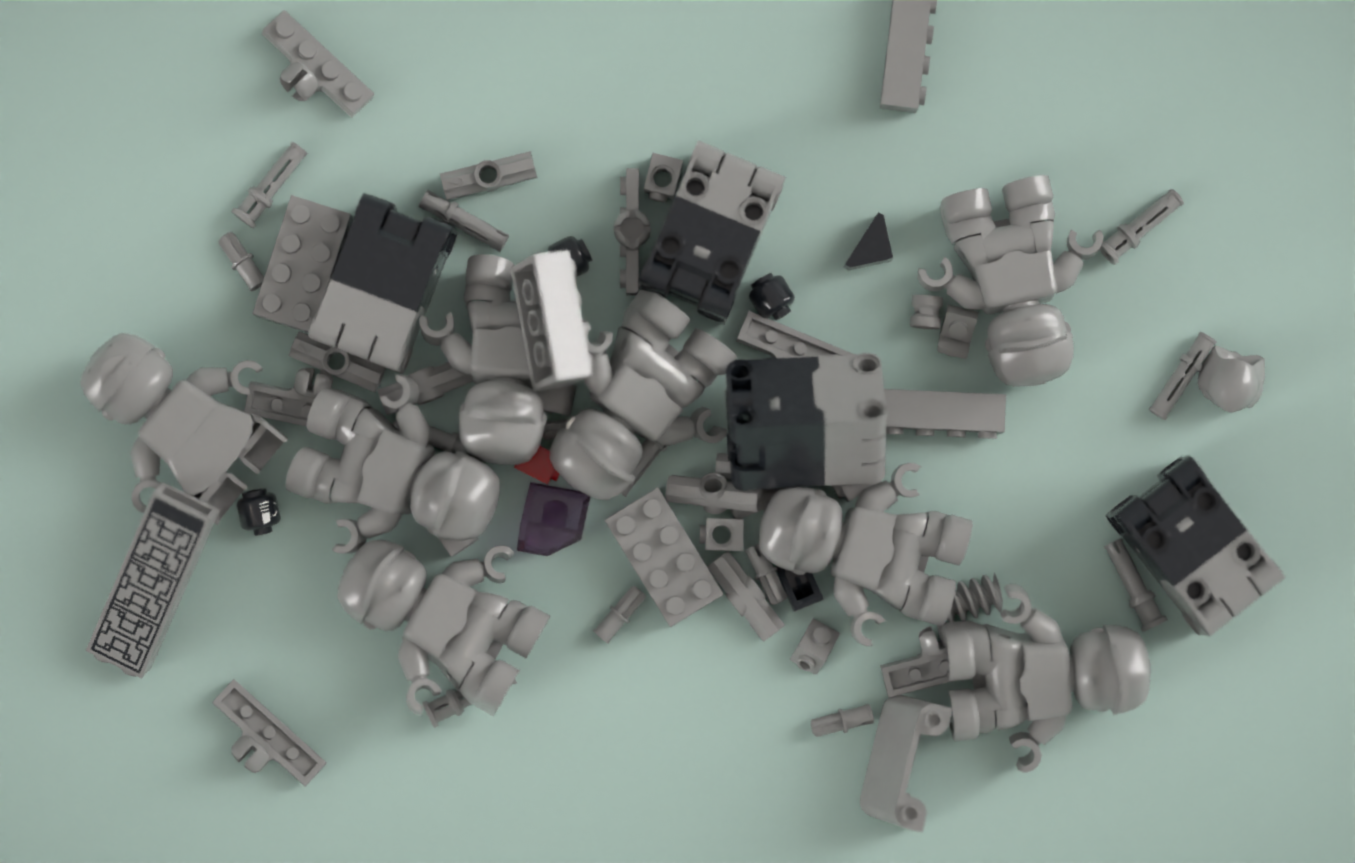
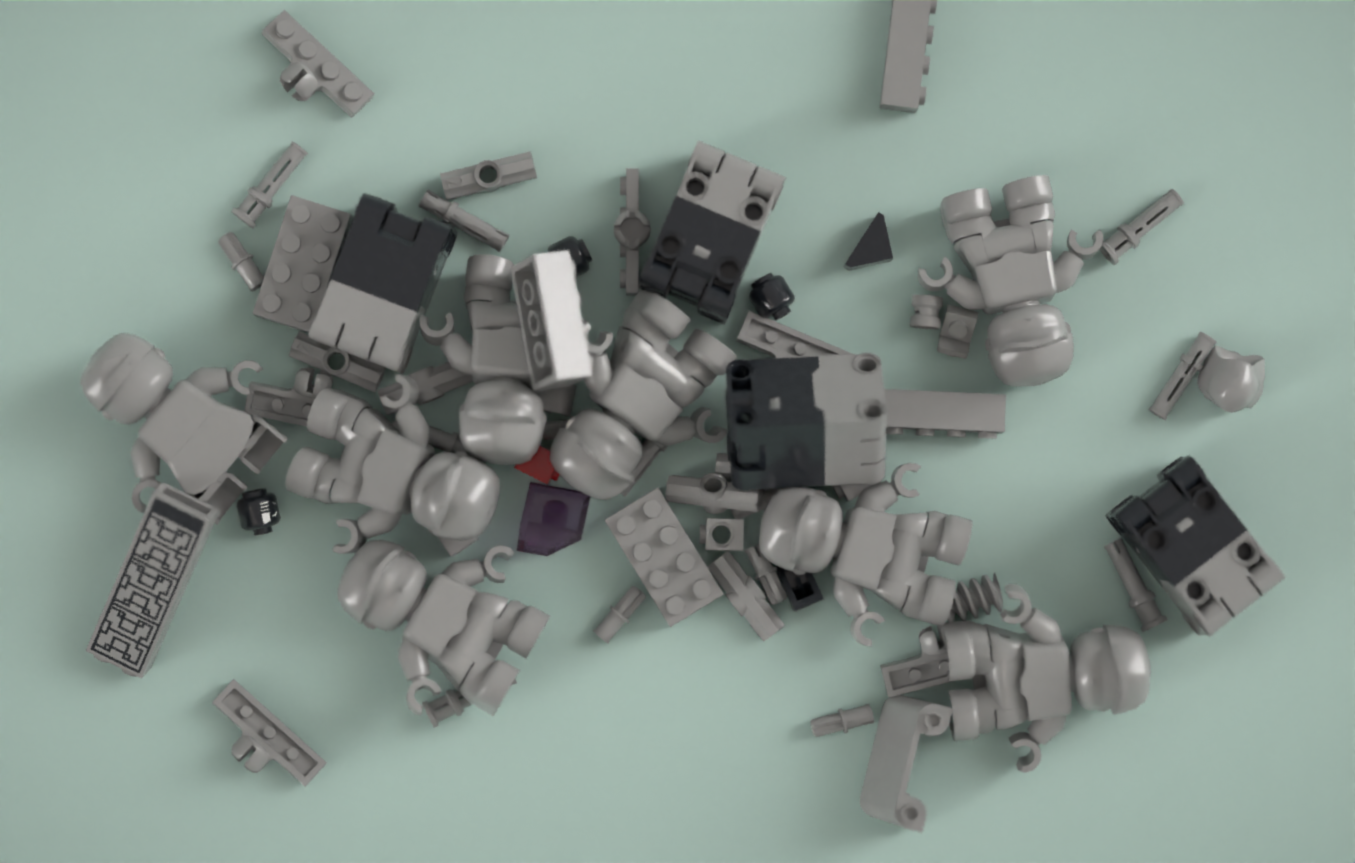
light grey brick [644,153,683,203] -> none
light grey bracket [790,618,840,674] -> none

